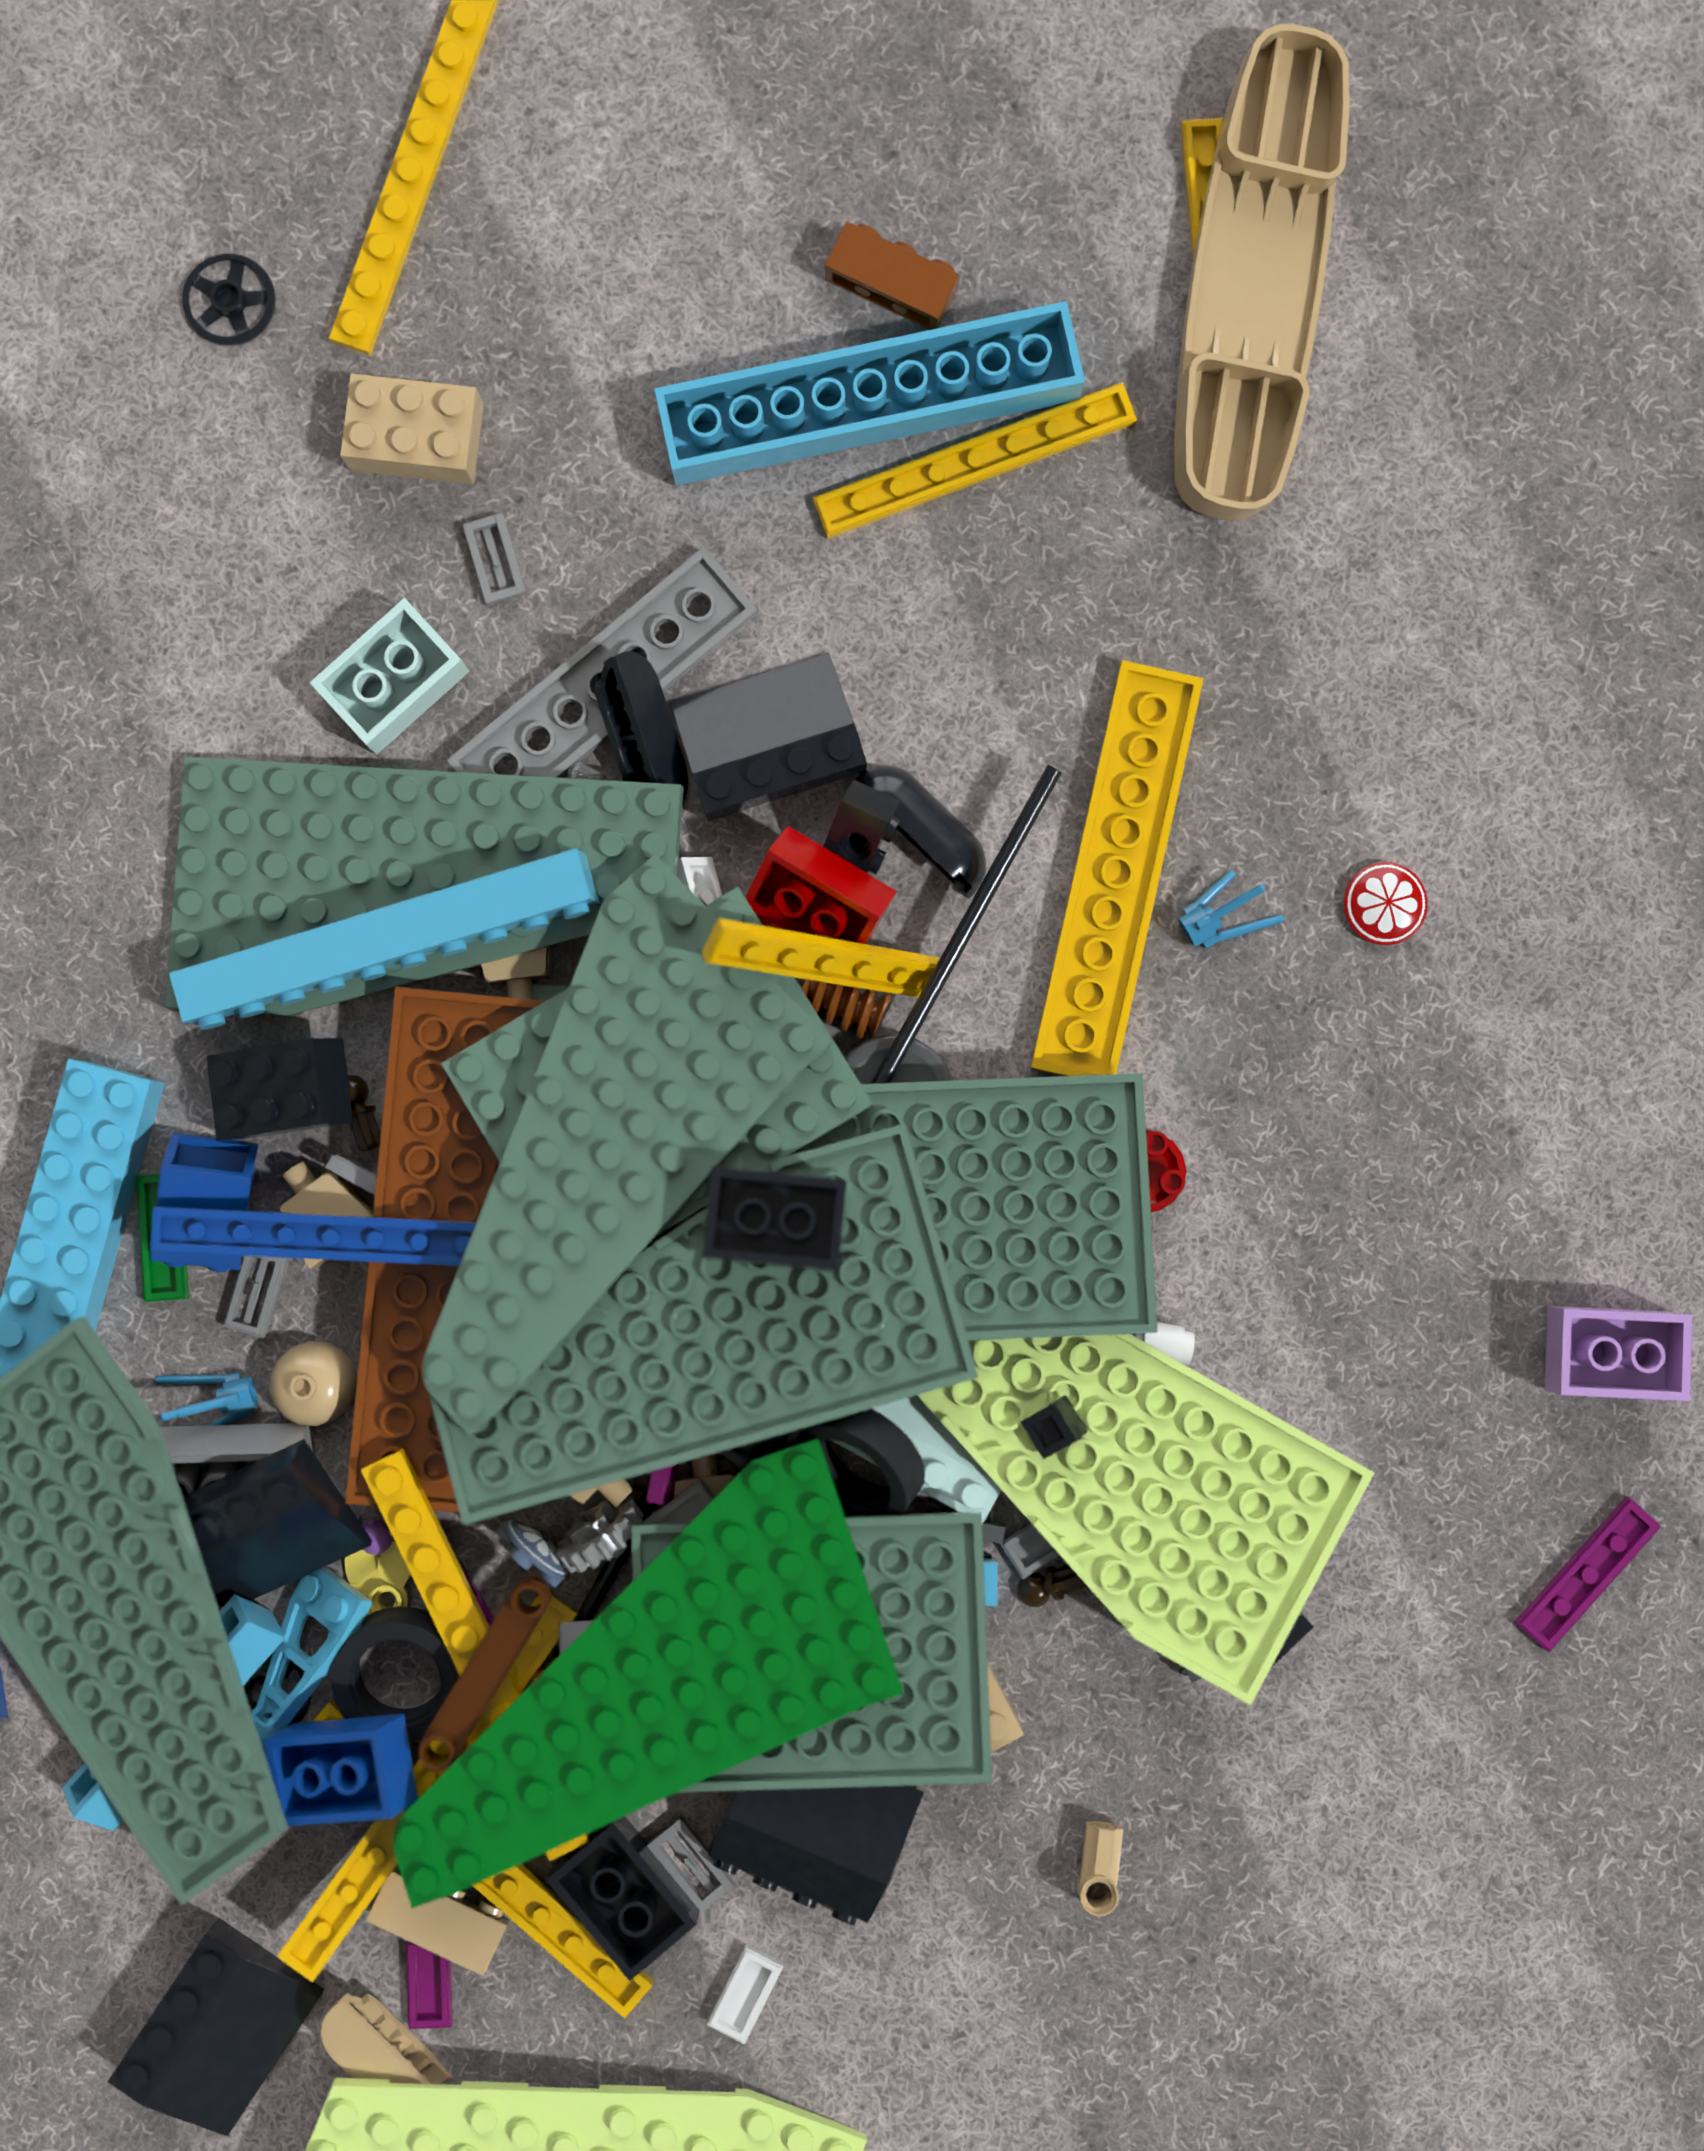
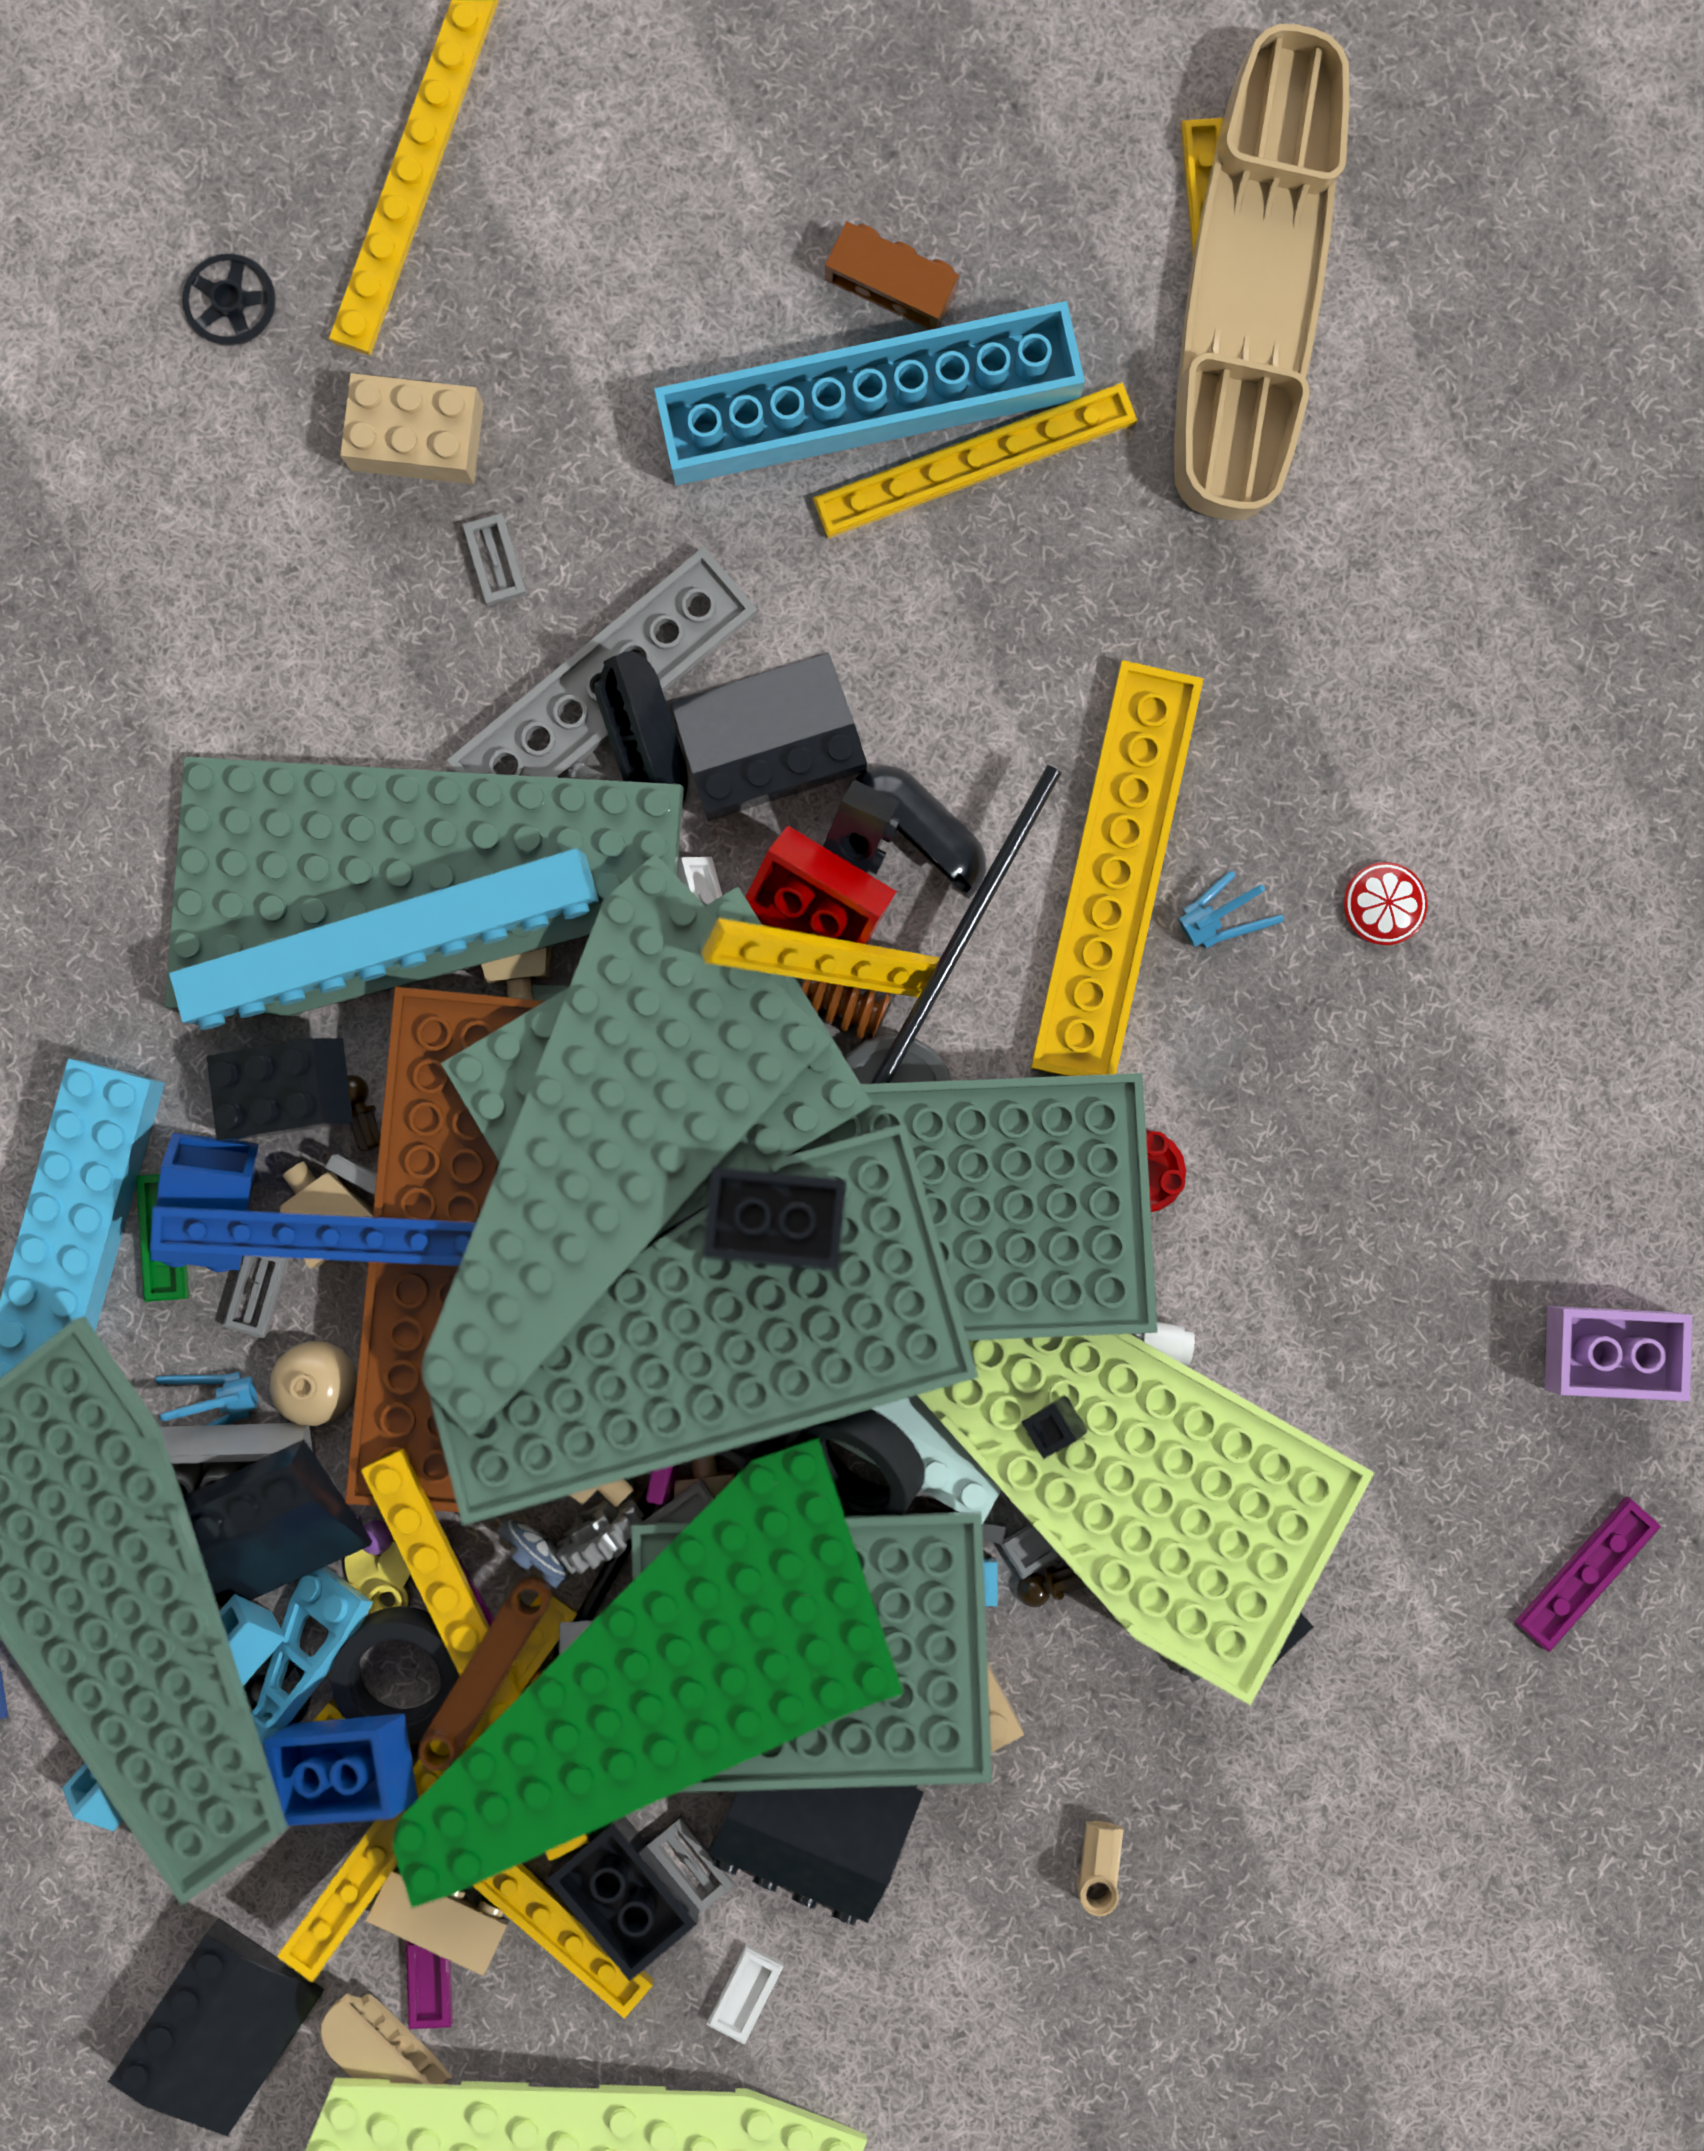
light aqua brick [310,598,470,754] -> none

